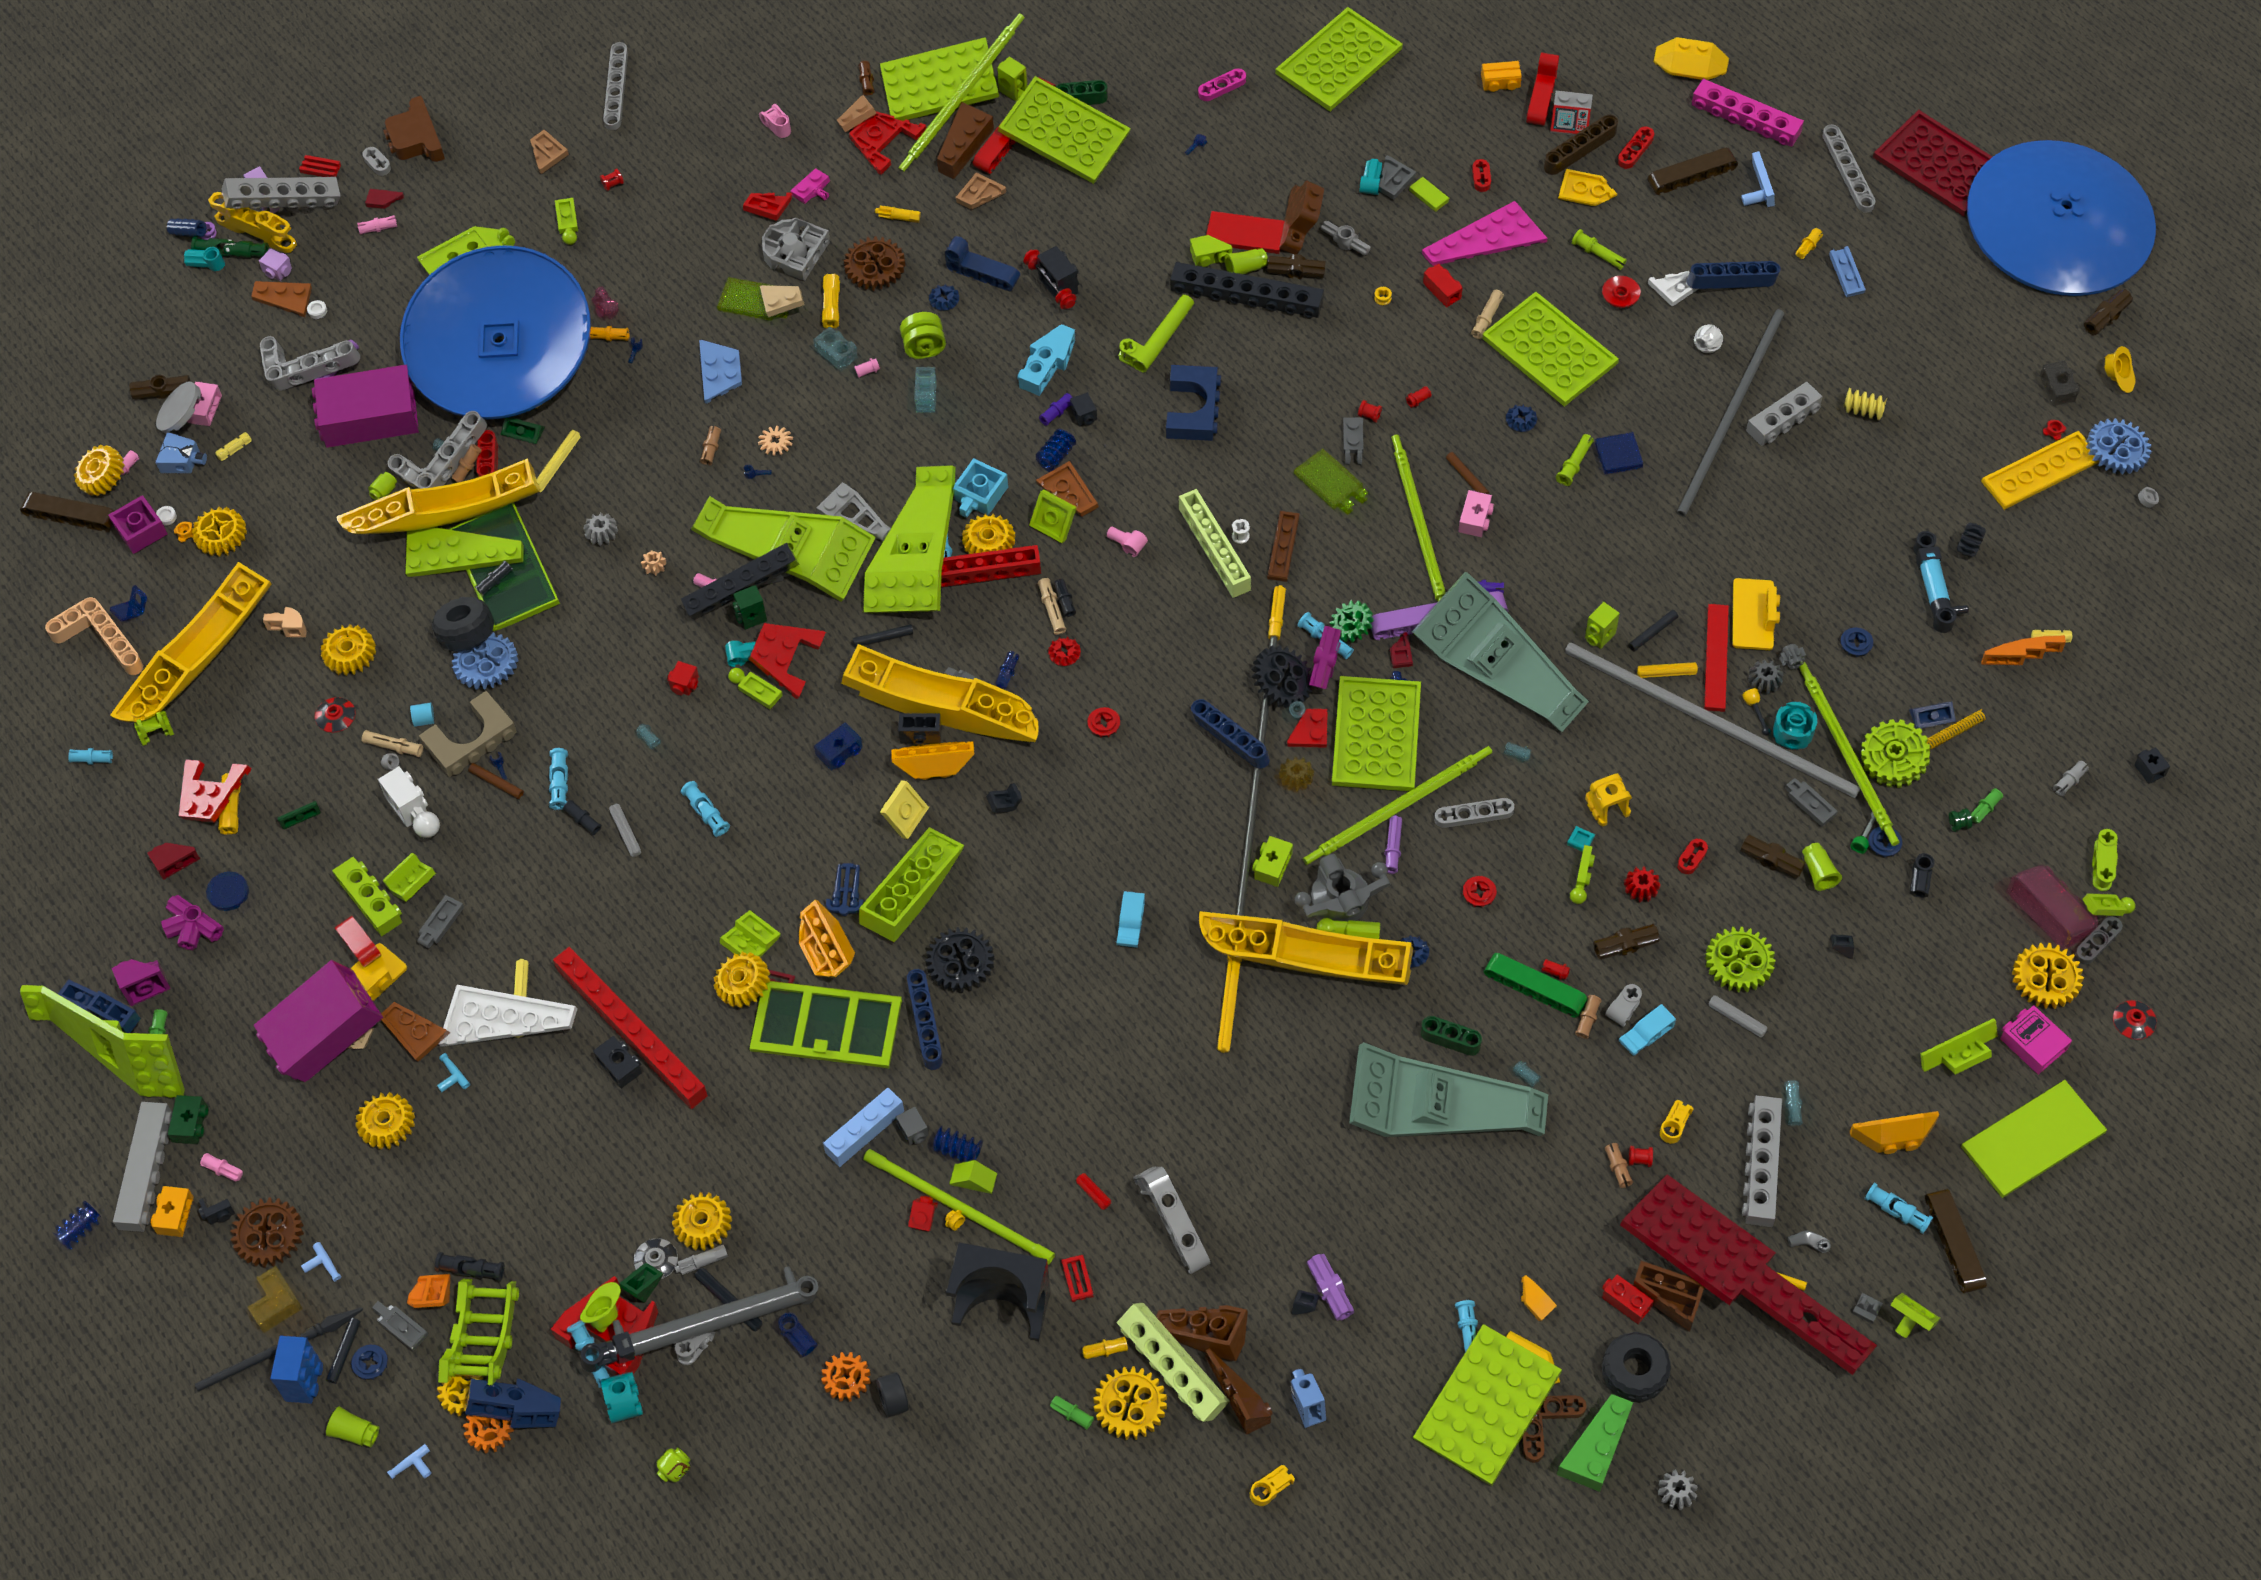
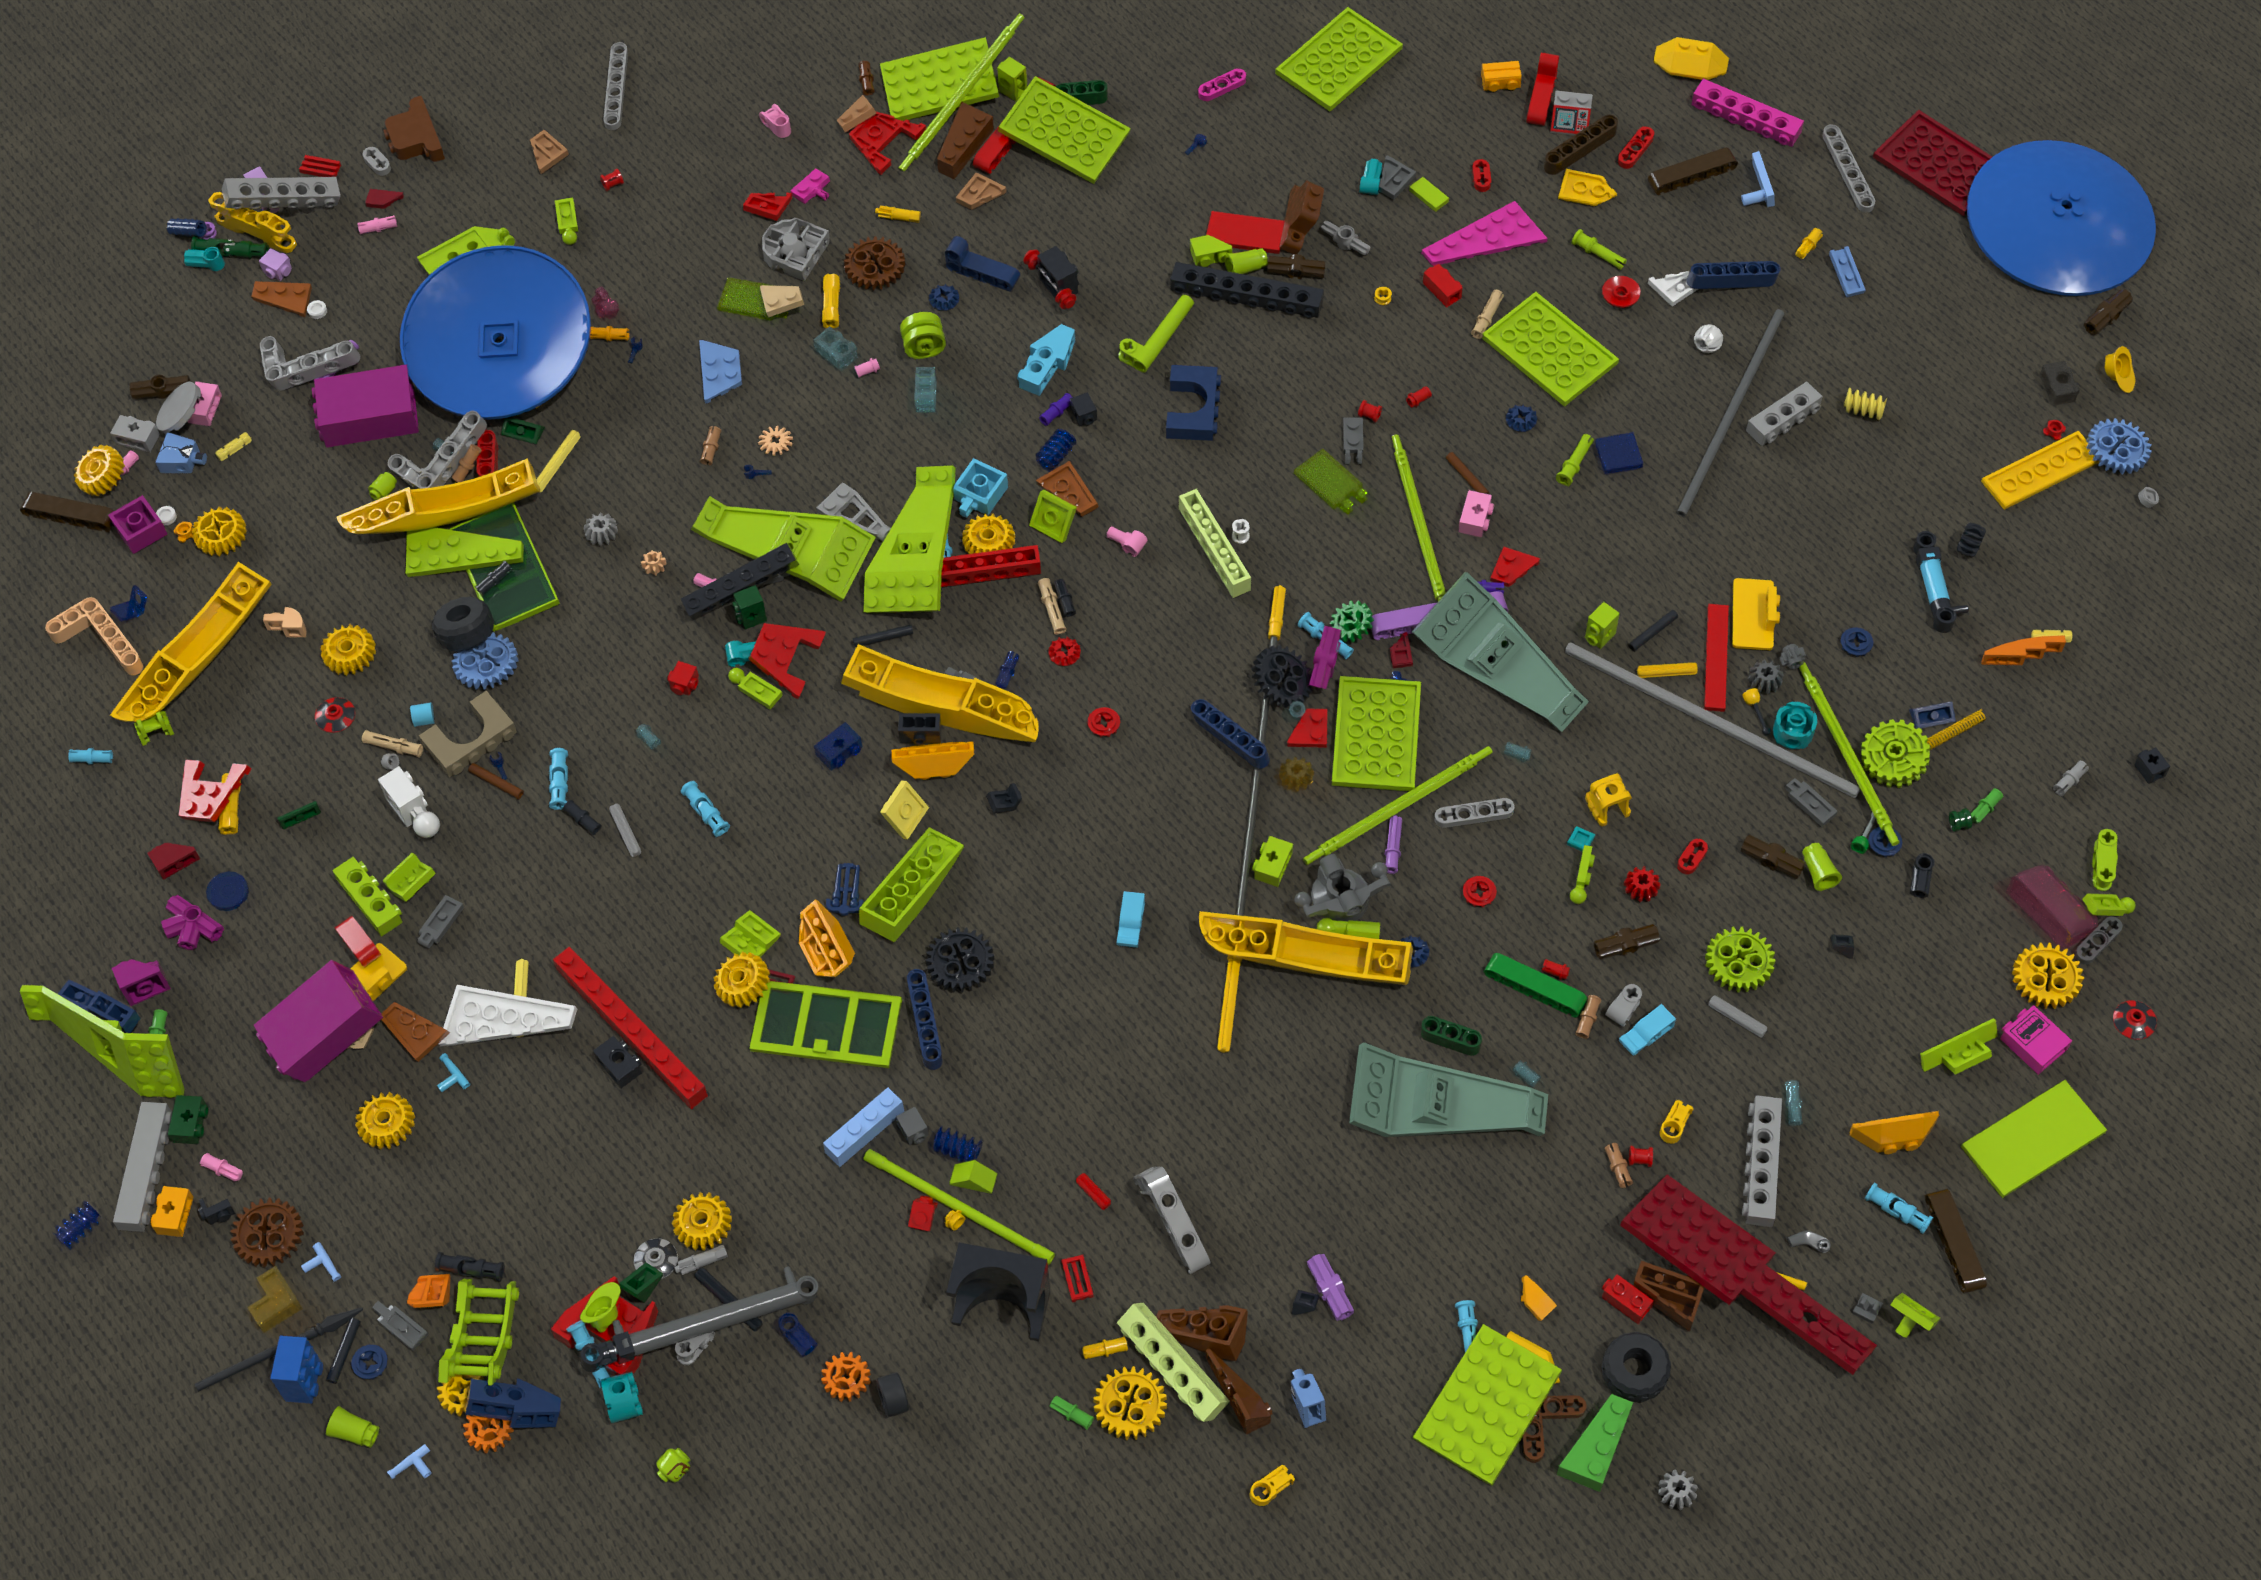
reddish brown tile [1267,511,1300,582] -> none
none -> light grey brick [110,415,160,452]
none -> red wing [1490,547,1540,587]

